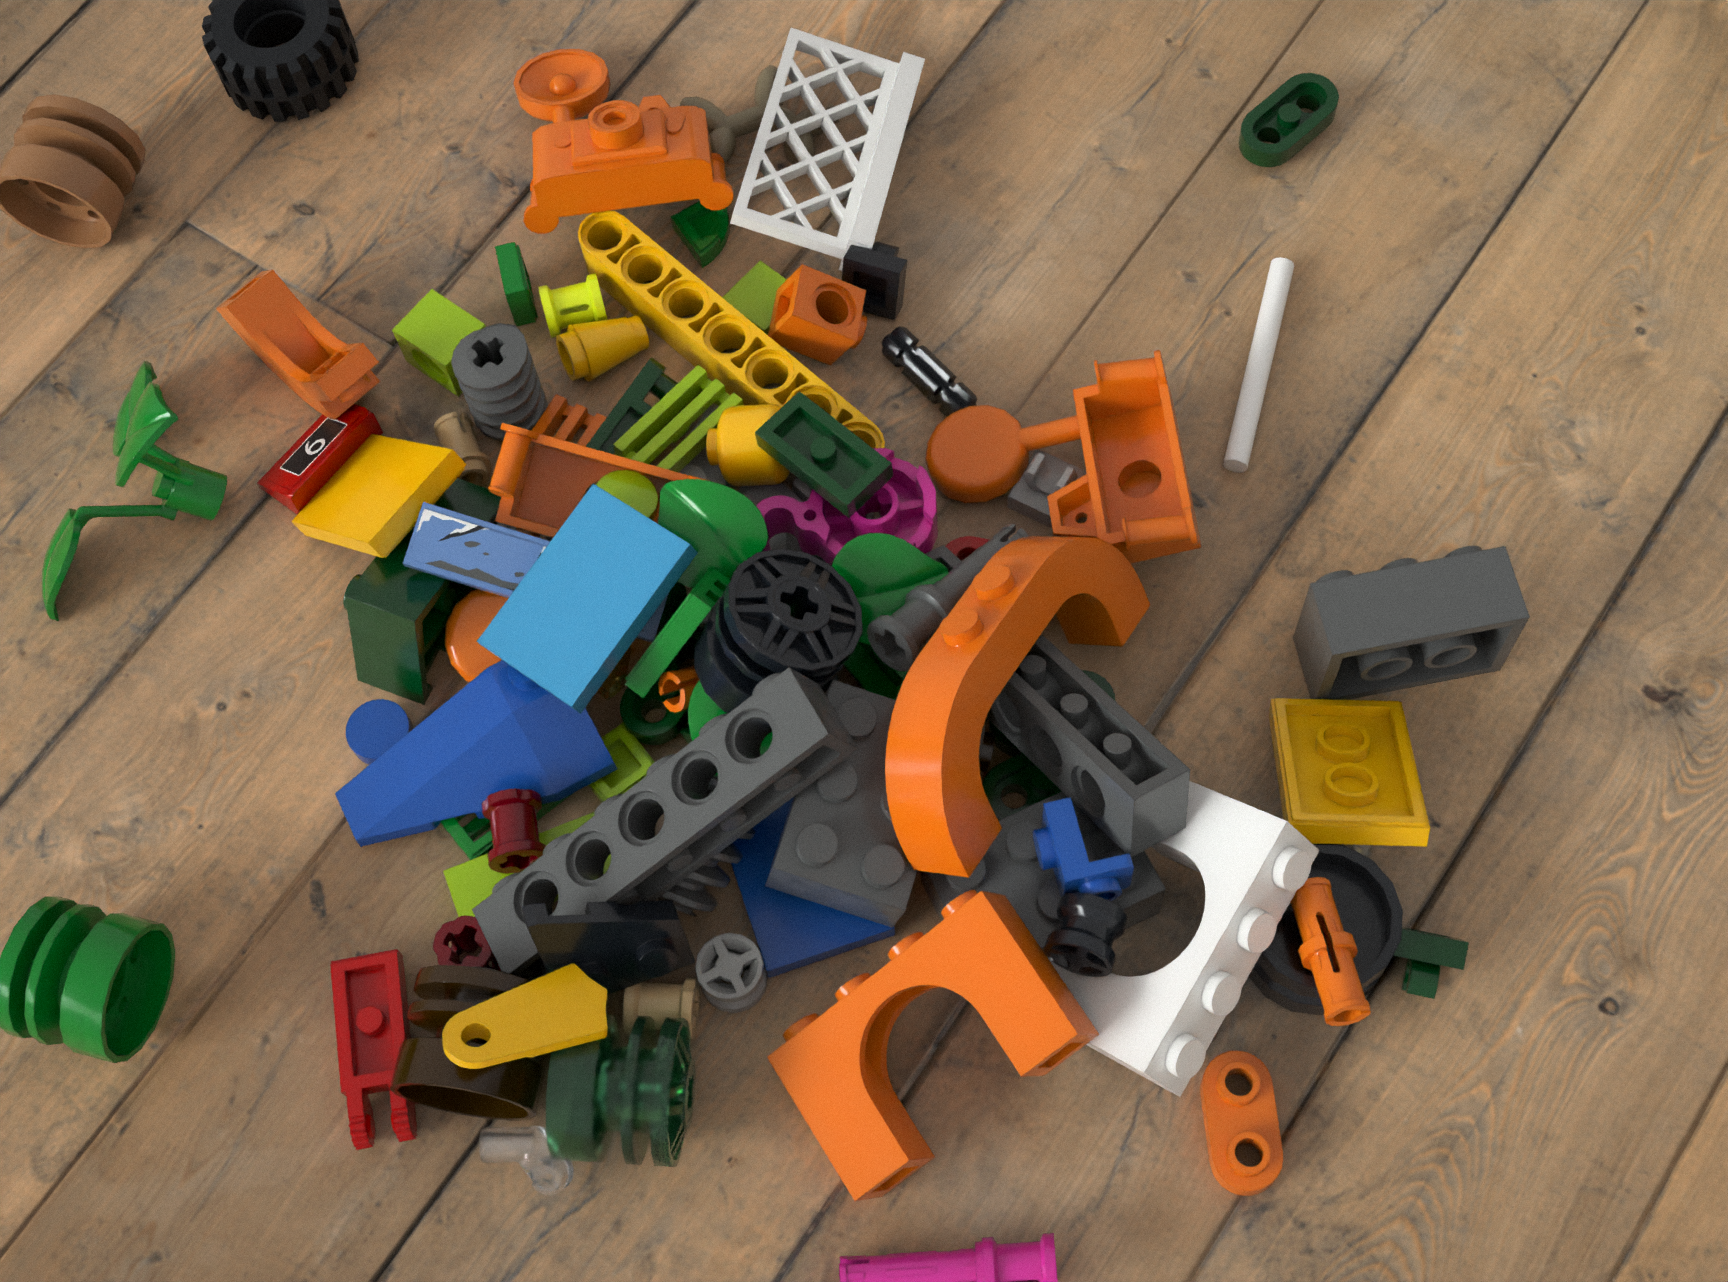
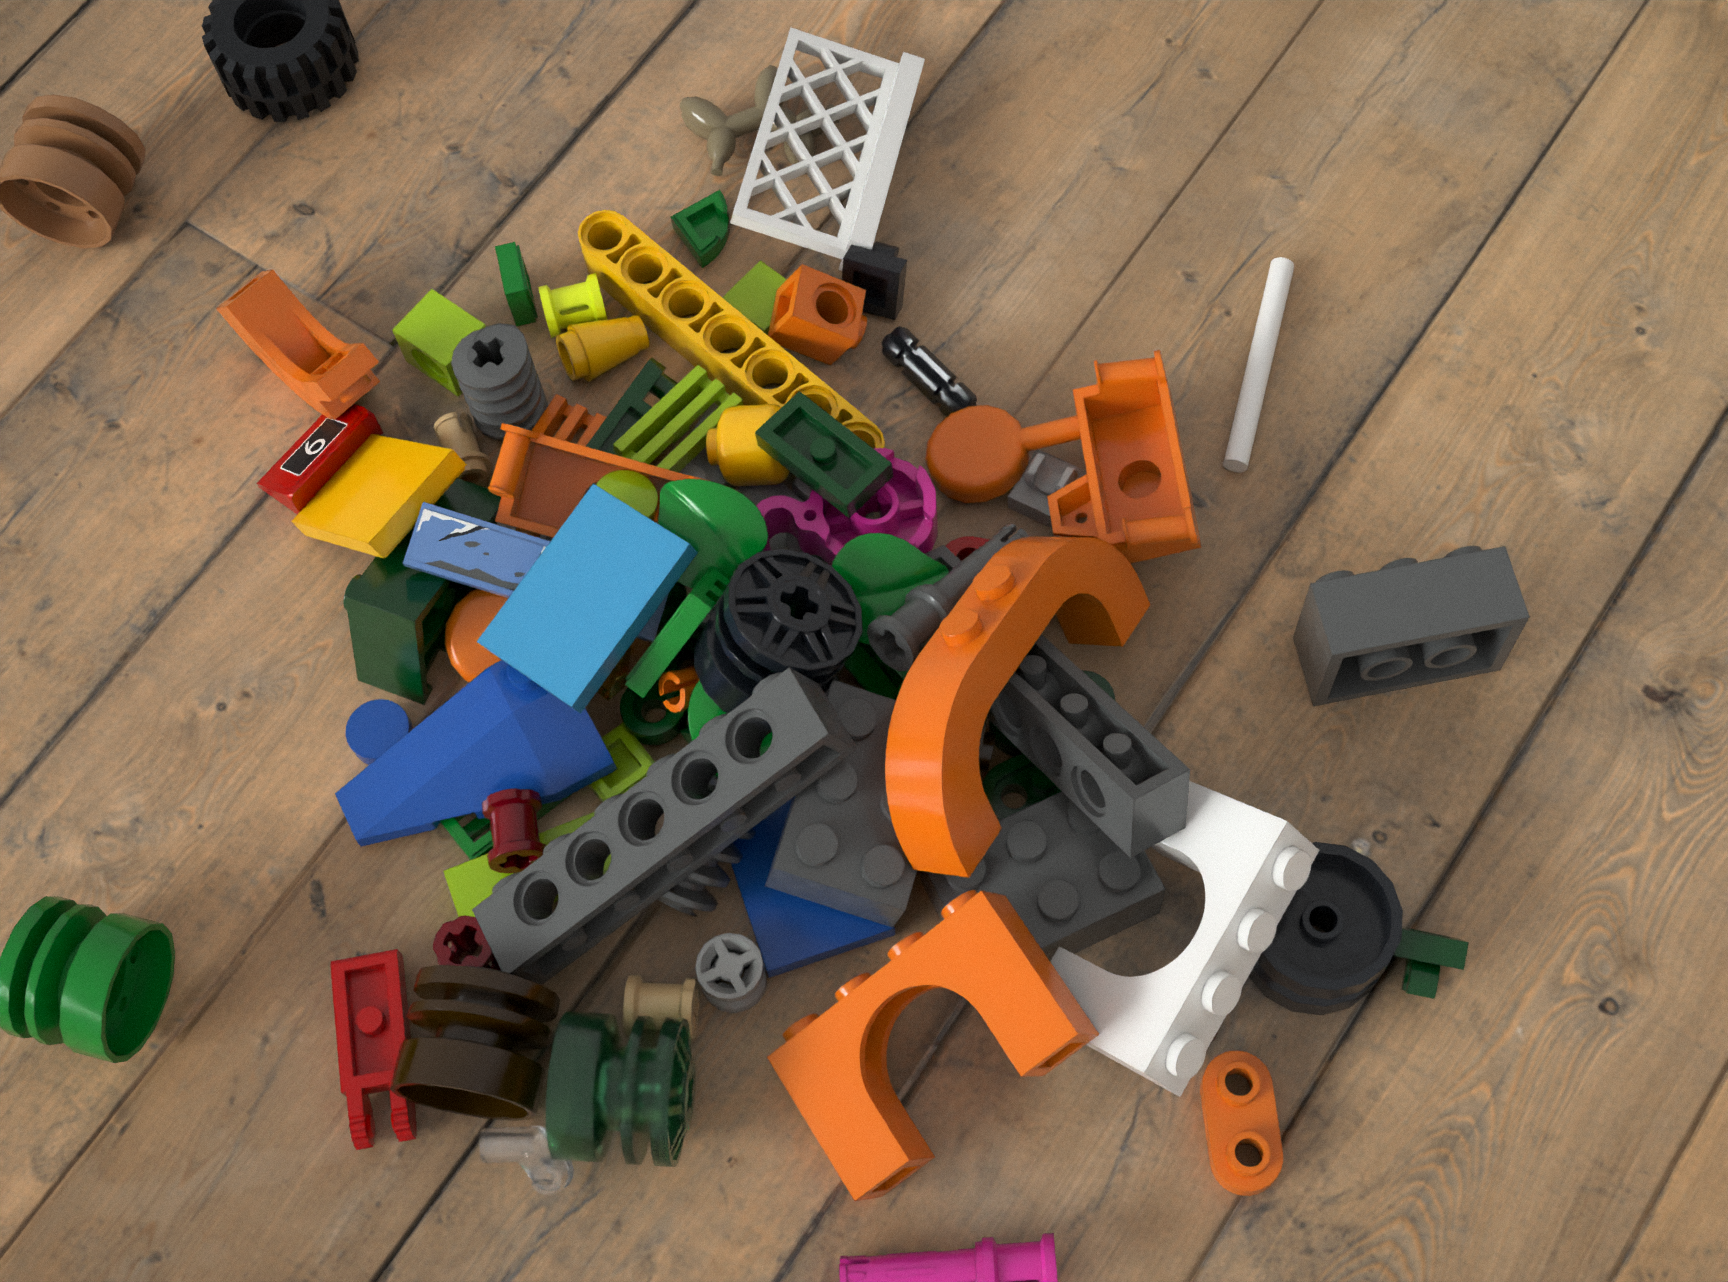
green plant [42,361,227,621] -> none
yellow piece [442,963,608,1069] -> none
orange piece [513,49,734,234] -> none
black wing [522,900,696,995] -> none
blue bracket [1032,797,1134,901] -> none
black wheel [1044,892,1127,977] -> none
dark green plate [1238,73,1339,167] -> none
yellow tile [1269,698,1430,847] -> none
orange pin [1290,877,1371,1026] -> none

